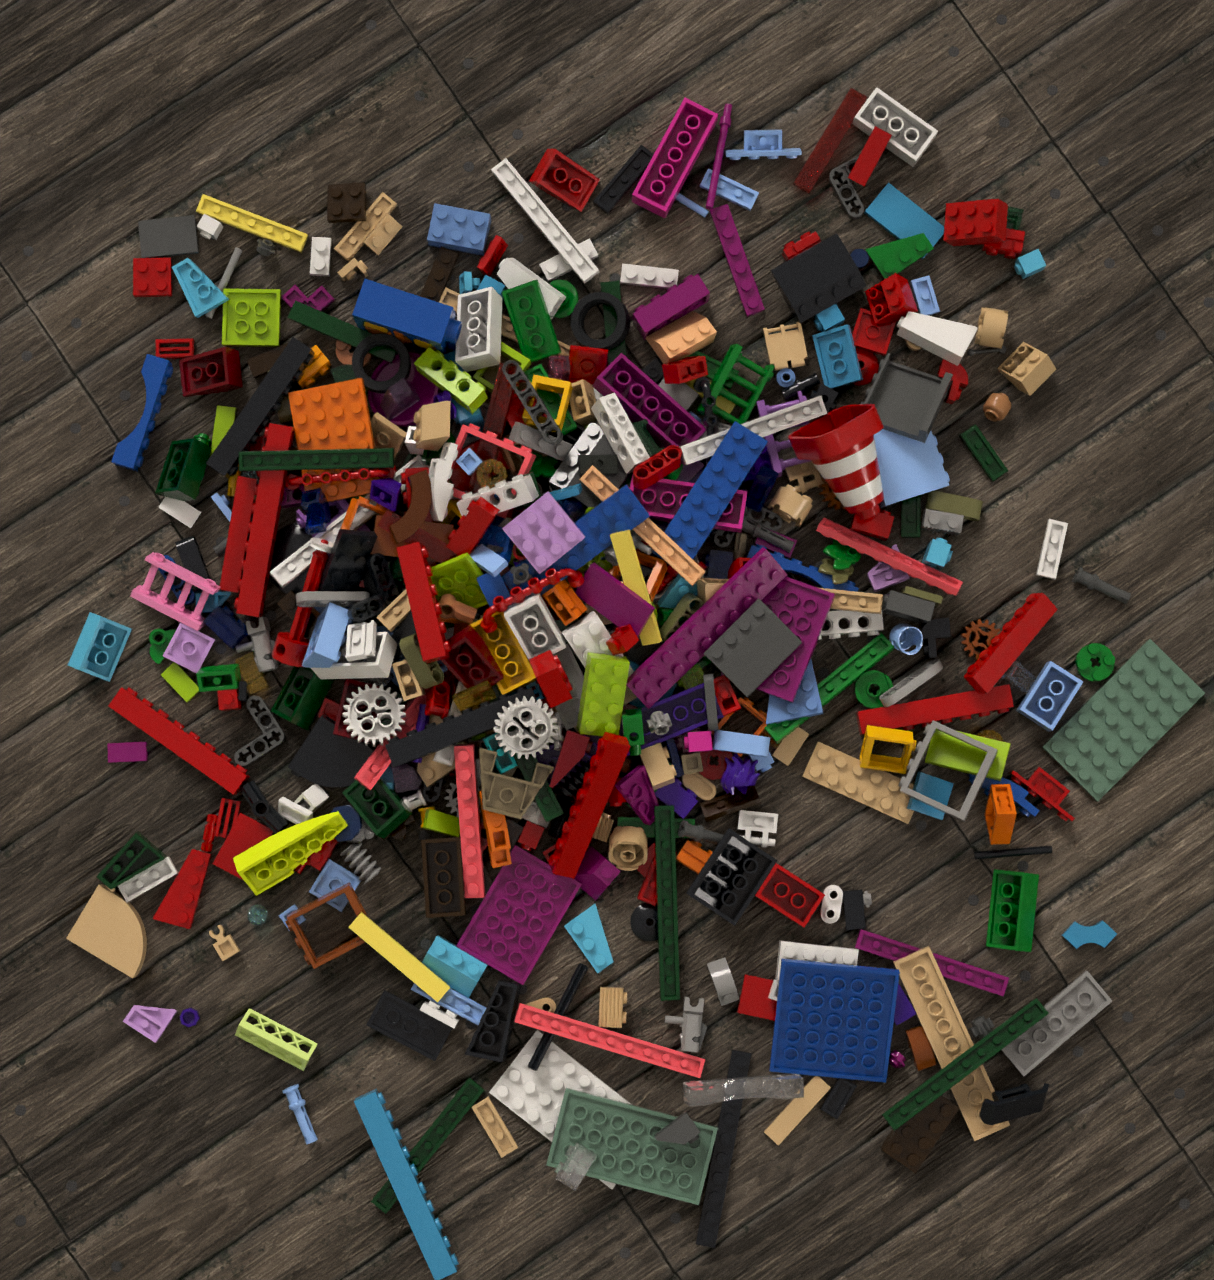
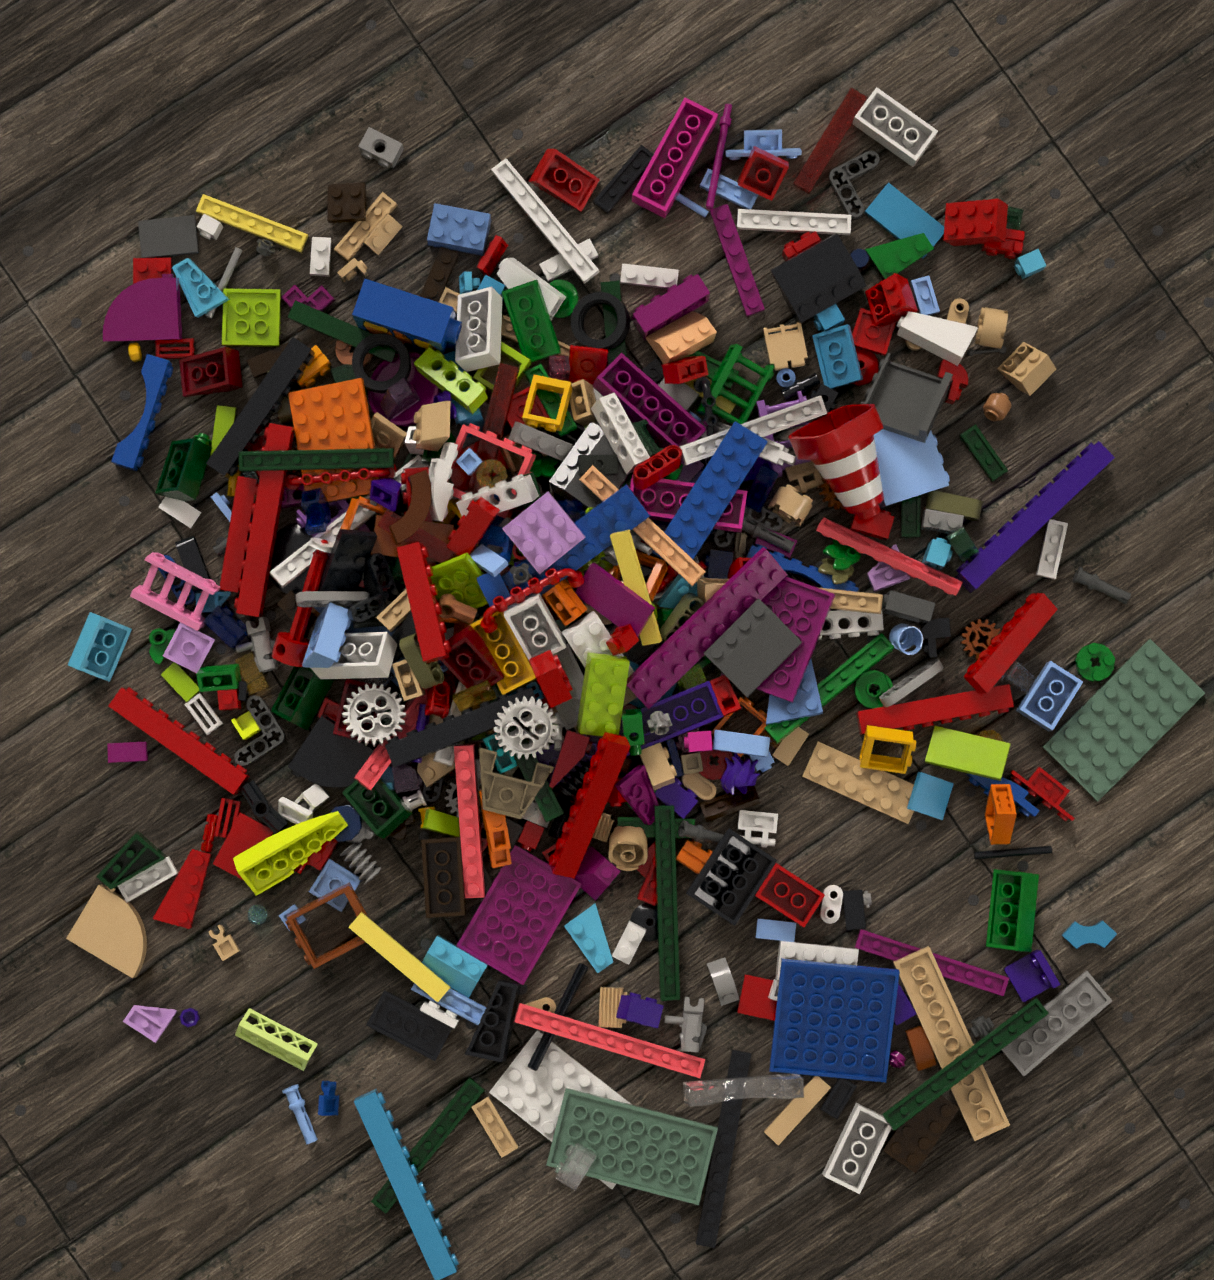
white plate [345,620,377,662] -> none
dark grey beam [502,360,563,445] -> none
dark azure tile [550,483,583,501] -> none
dark grey slope [654,1111,701,1145] -> none
dark grey beam [703,674,718,731] -> none
red tile [848,126,892,187] -> none
light grey window [898,720,998,822] -> none
olive tile [901,586,943,608] -> none
black piece [980,1083,1050,1125] -> none
none -> magenta brick [103,274,182,342]
none -> yellow tile [128,342,142,362]
none -> white tile [184,693,223,735]
none -> neon yellow panel [231,711,261,740]
none -> blue plate [318,1081,340,1116]
none -> light grey brick [358,127,404,169]
none -> white plate [612,921,647,965]
none -> dark purple brick [616,992,663,1028]
none -> white plate [737,209,851,235]
none -> red brick [738,146,789,201]
none -> light blue tile [755,918,796,942]
none -> white hinge [759,437,796,466]
none -> white brick [822,1103,891,1194]
none -> tan plate [946,298,969,324]
none -> clear green brick [946,526,979,562]
none -> dark purple brick [955,441,1115,593]
none -> dark purple bracket [1004,949,1060,1002]

